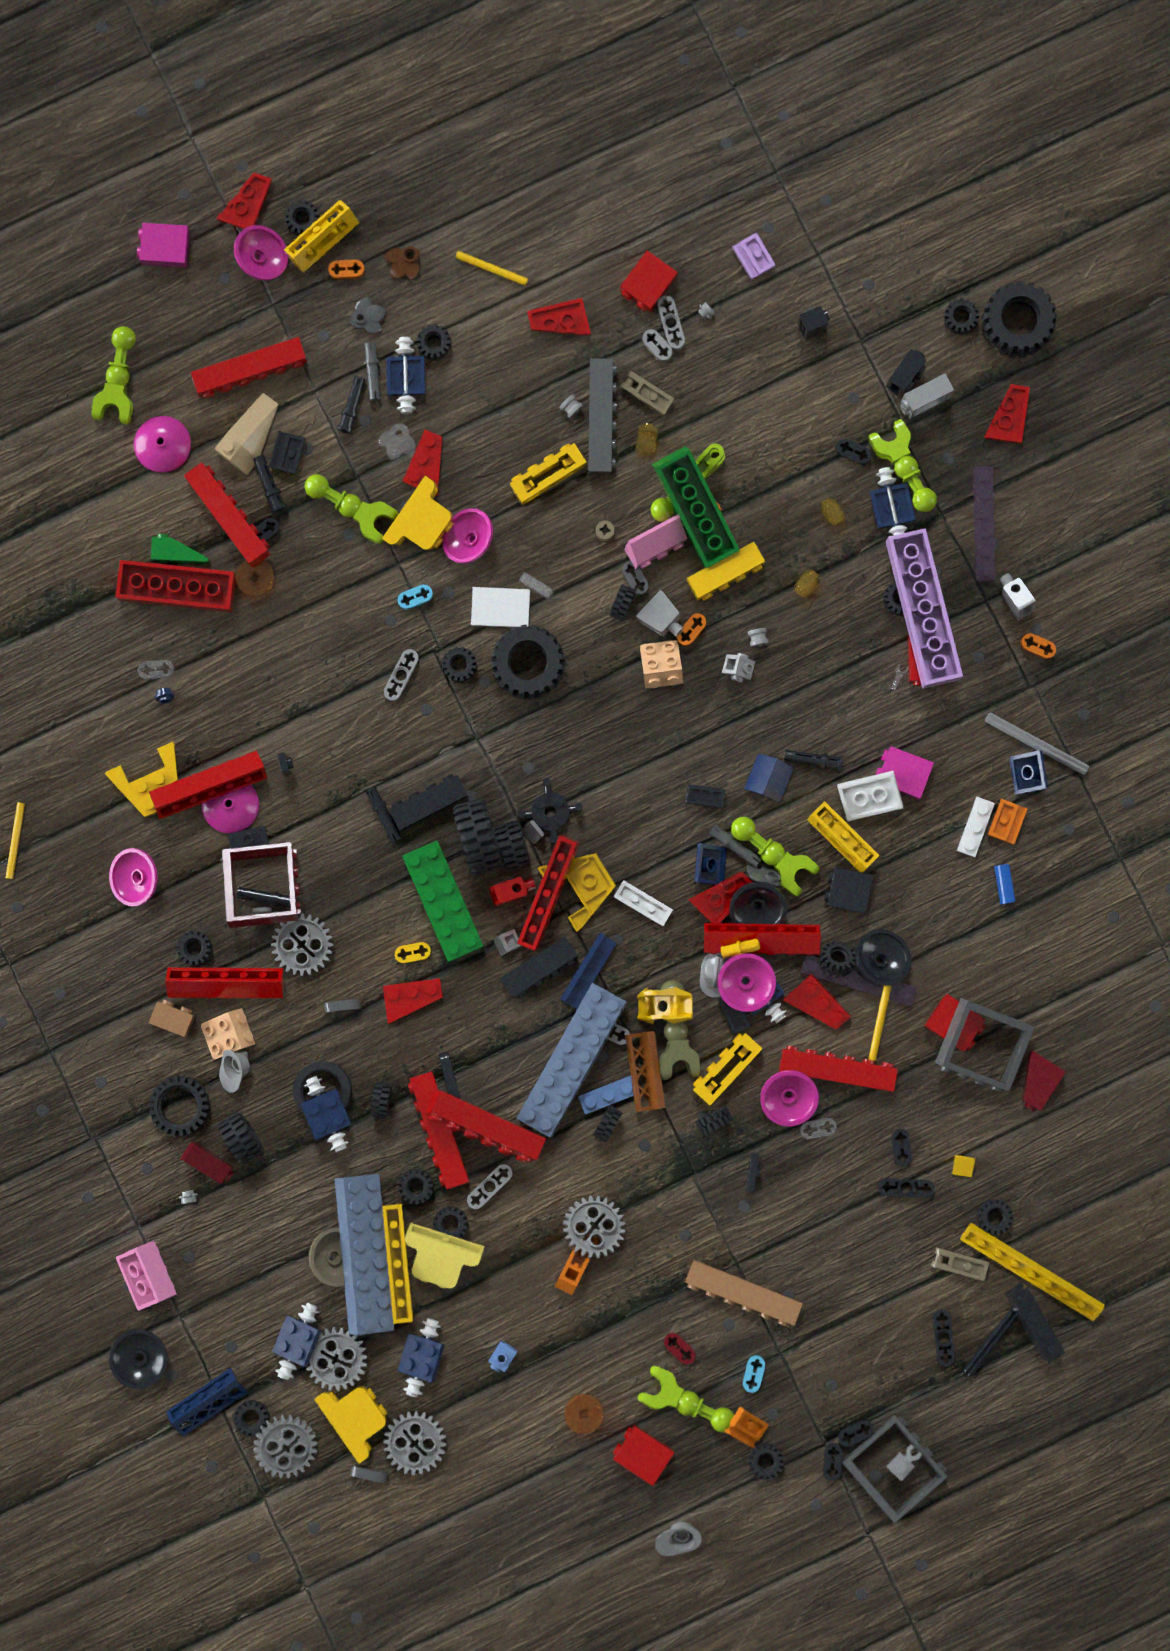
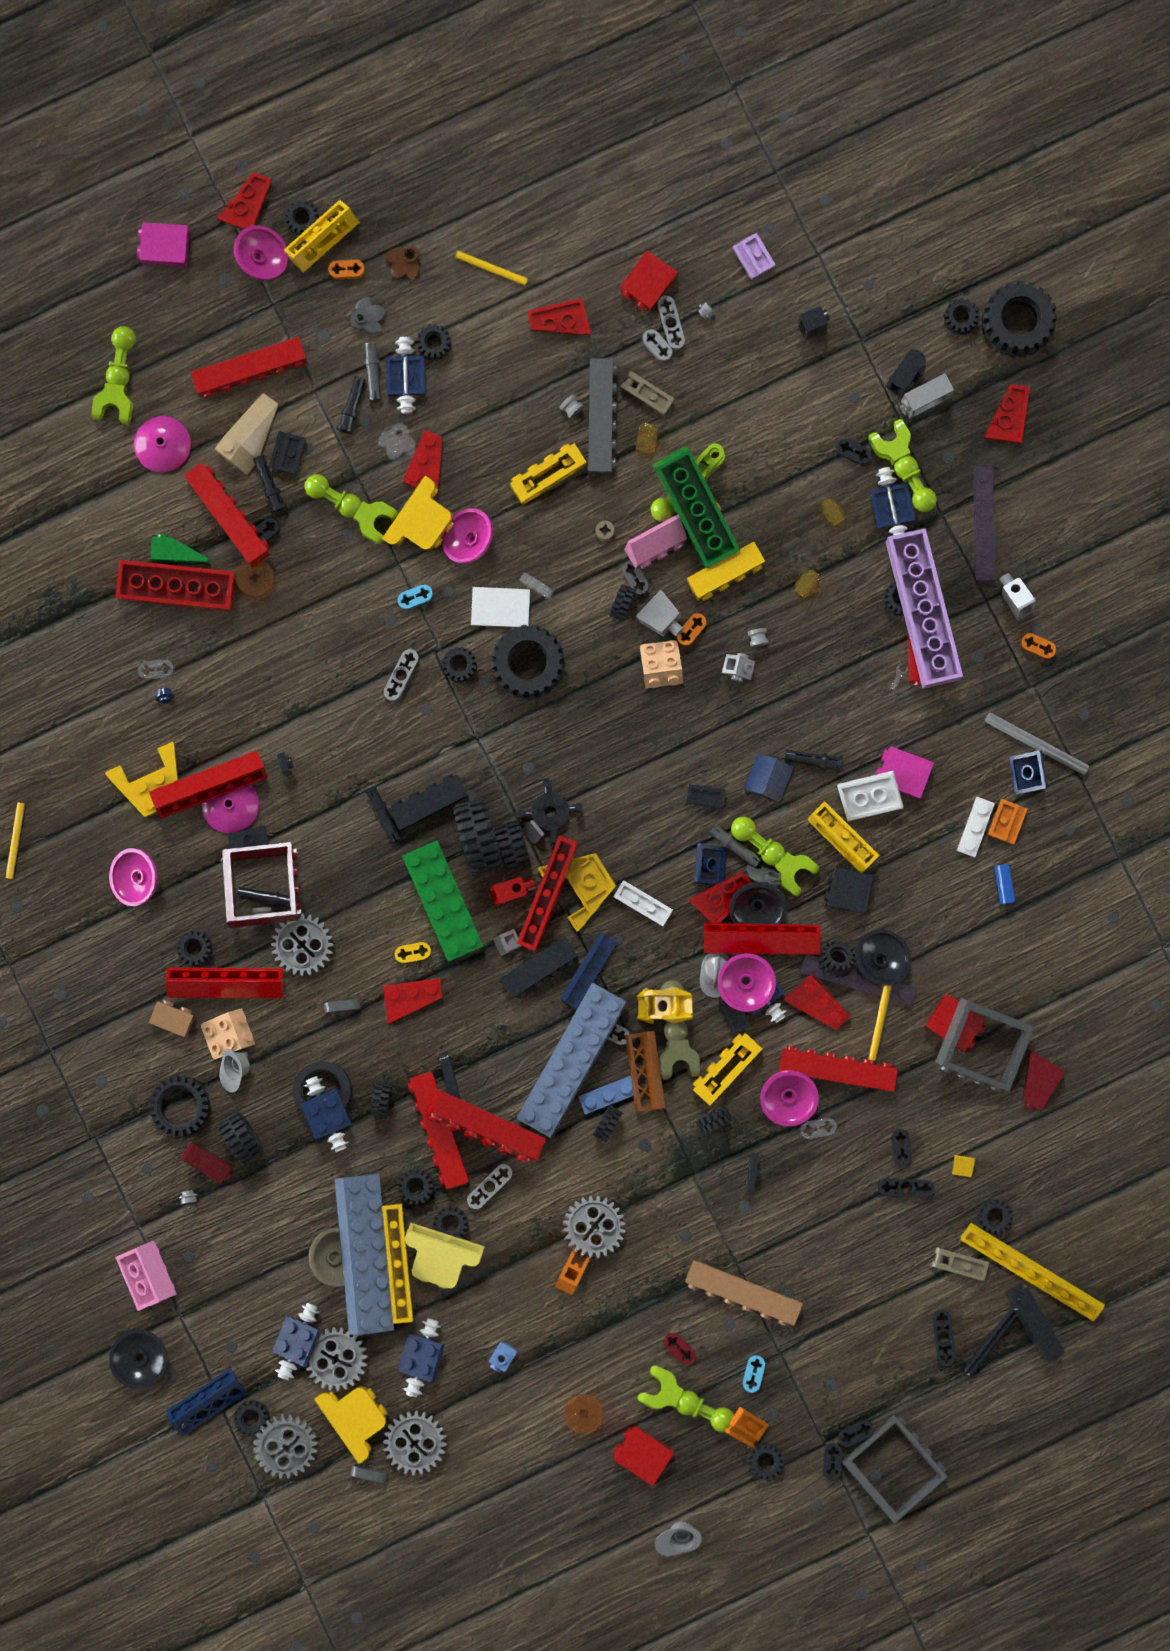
yellow axle [721,939,760,958] -> none
light grey plate [886,1445,921,1481] -> none

